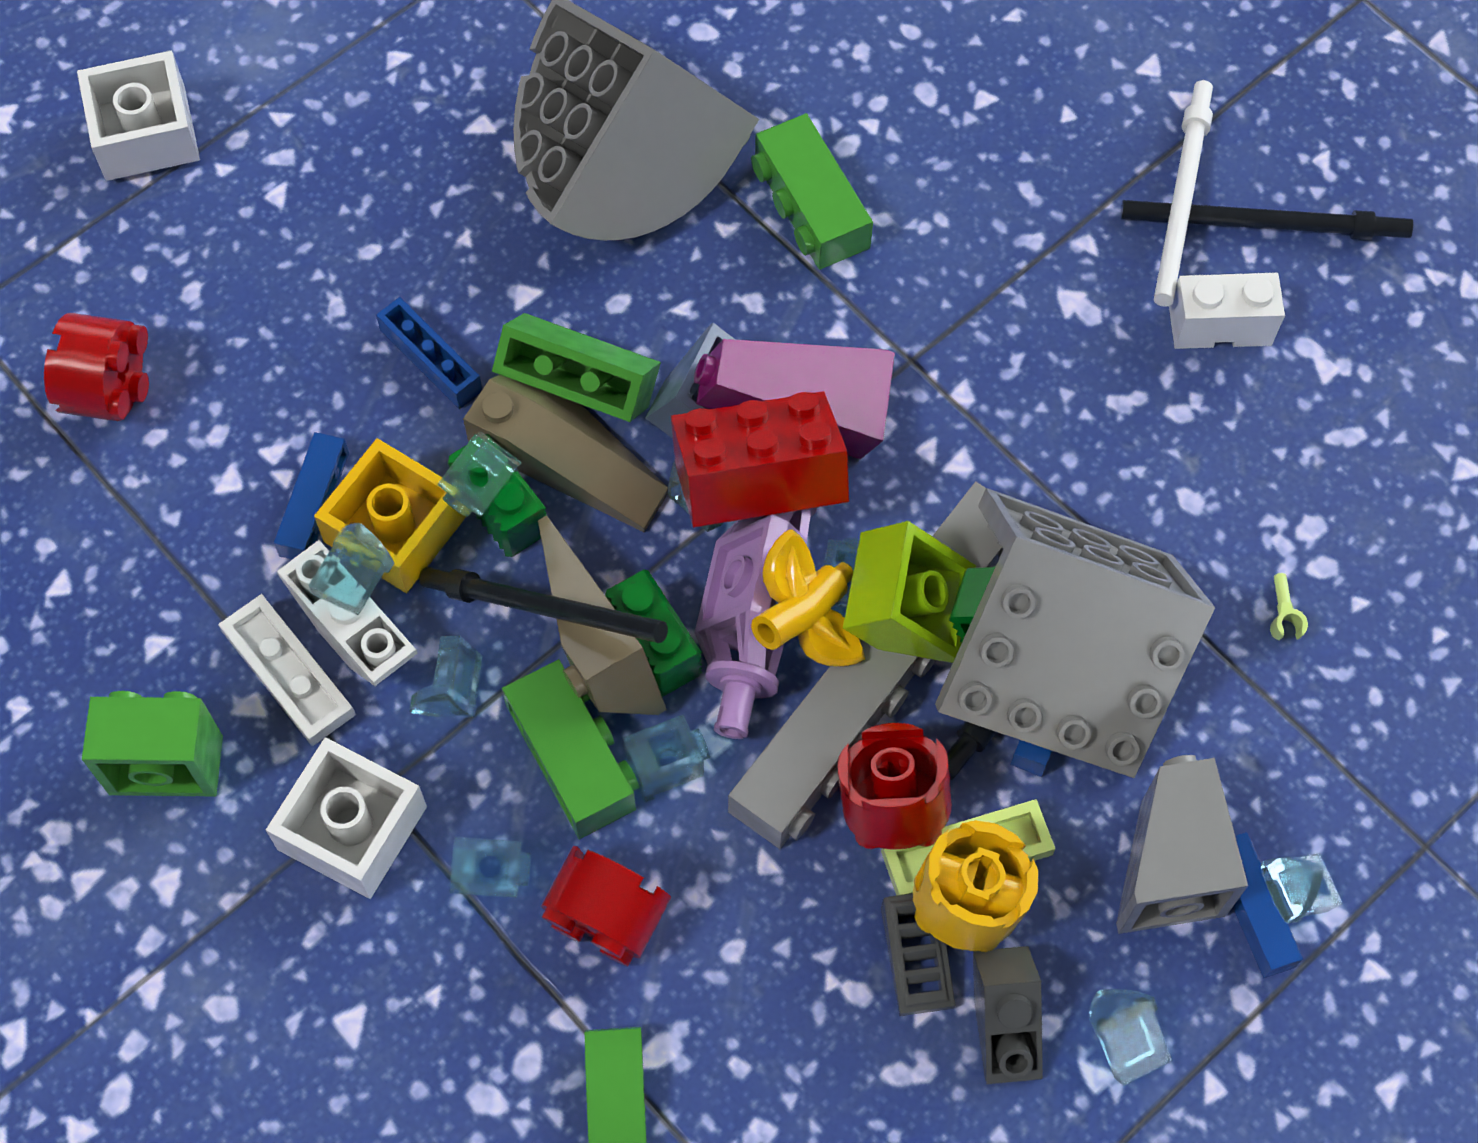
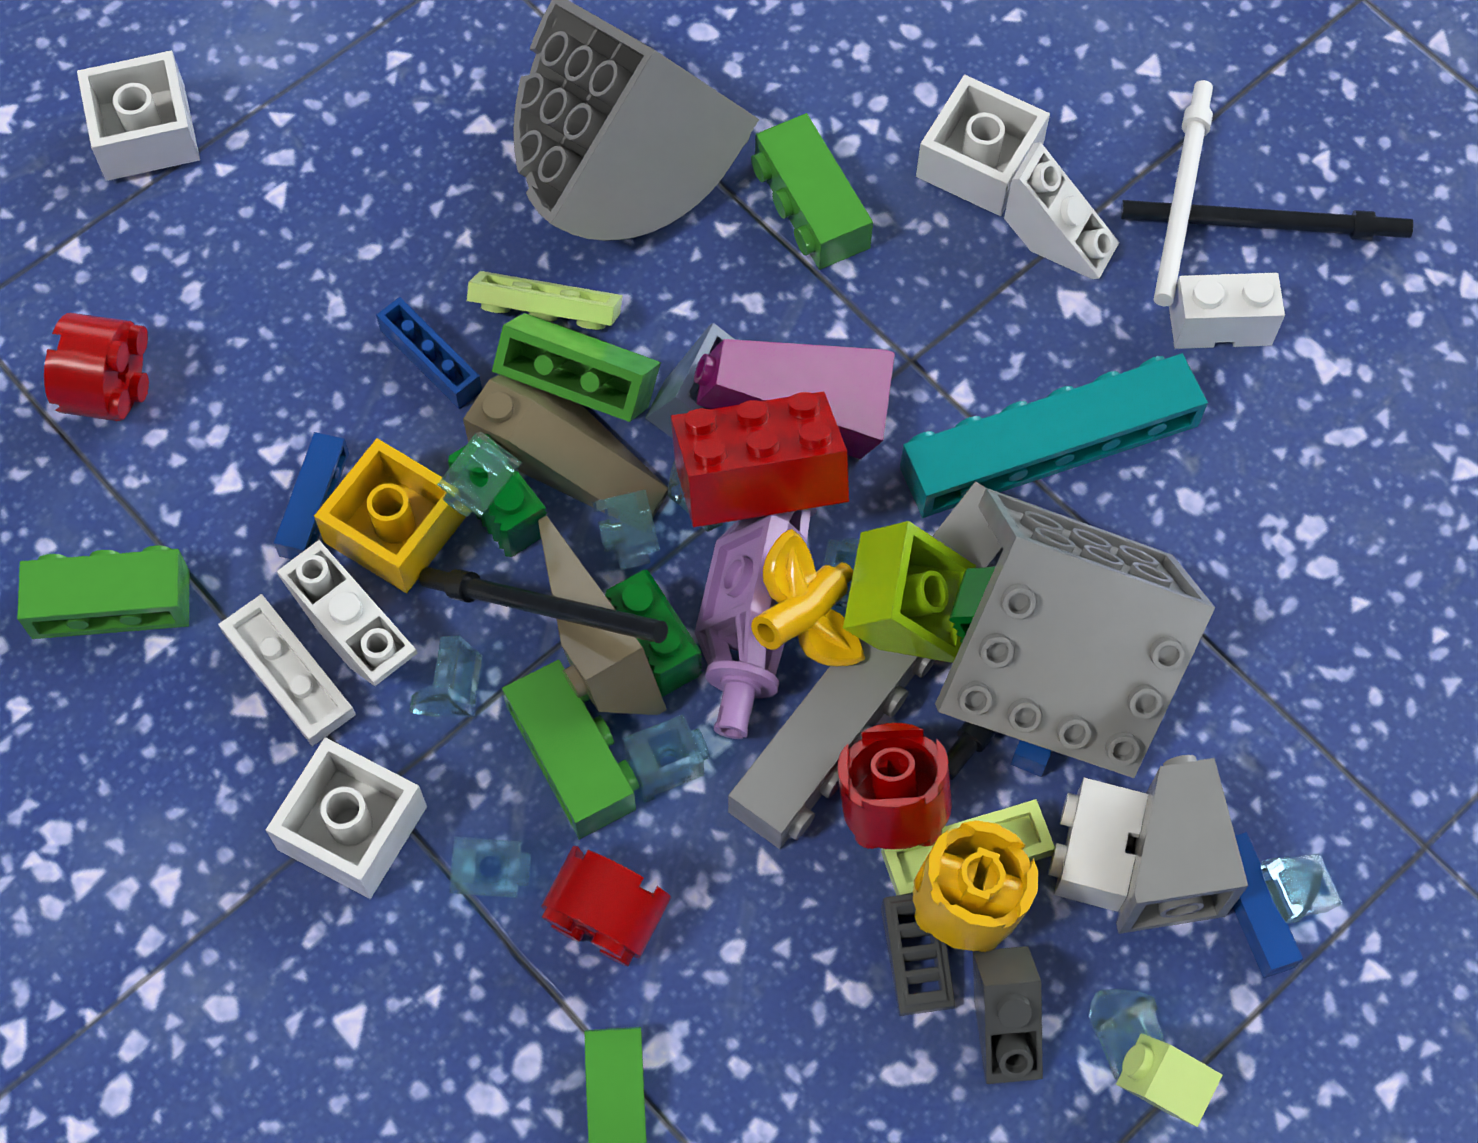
bright green brick [82,691,223,797] -> none
clear light blue tile [308,523,395,616] -> none
yellowish green hand [1270,573,1308,640] -> none
none -> bright green brick [17,545,190,639]
none -> yellowish green plate [467,271,623,330]
none -> clear light blue brick [592,489,660,570]
none -> teal brick [900,353,1208,518]
none -> white brick [916,74,1050,216]
none -> white slope [1004,142,1120,279]
none -> white brick [1048,778,1148,912]
none -> yellowish green brick [1116,1033,1223,1127]

